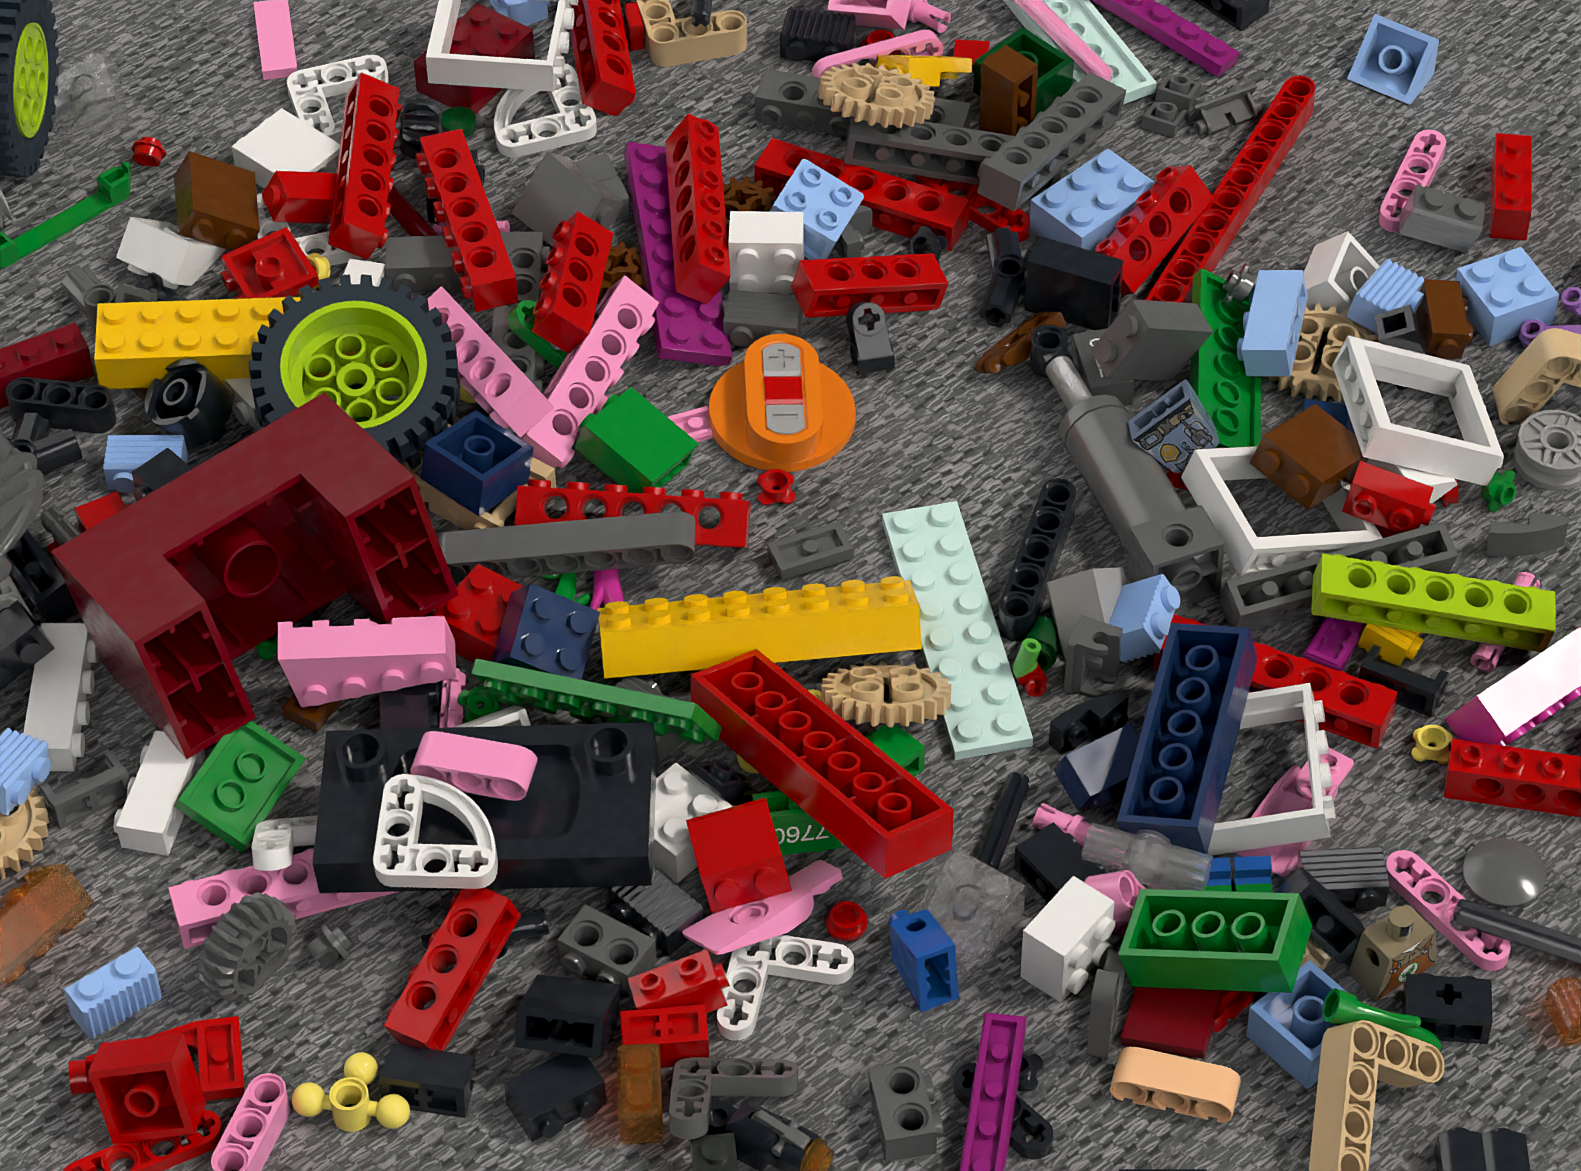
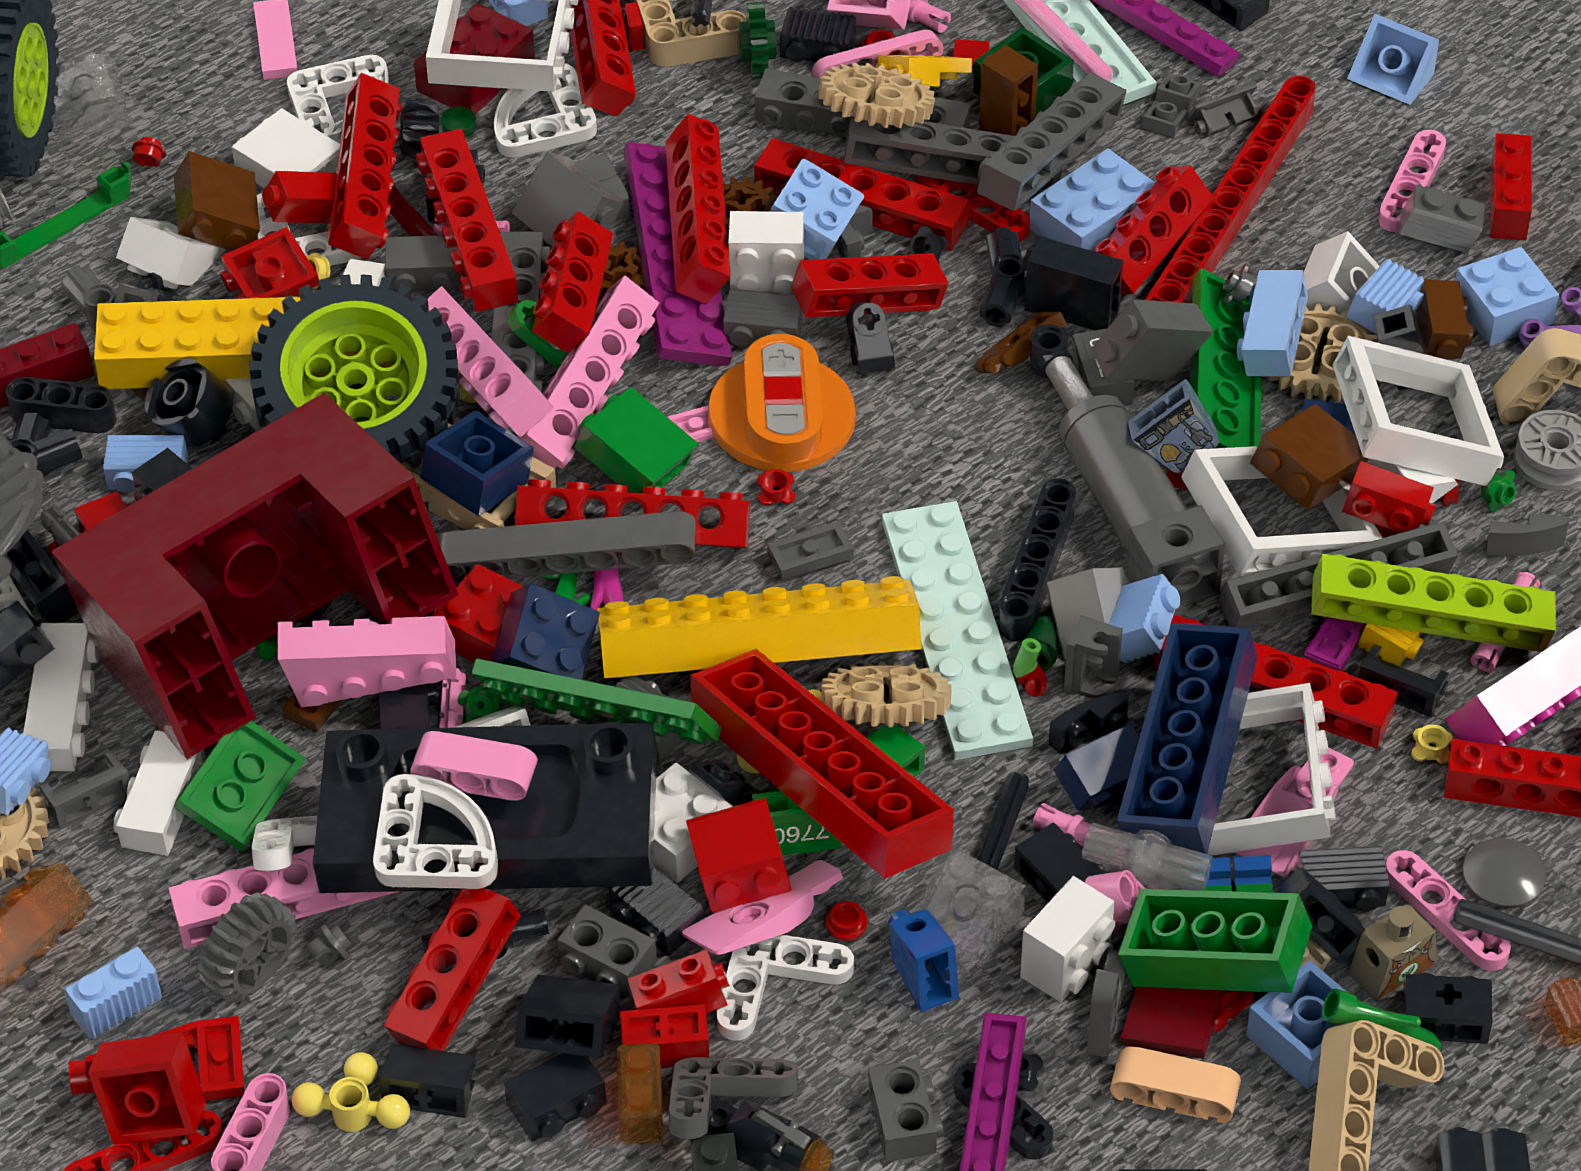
none -> dark green gear [739,2,777,79]

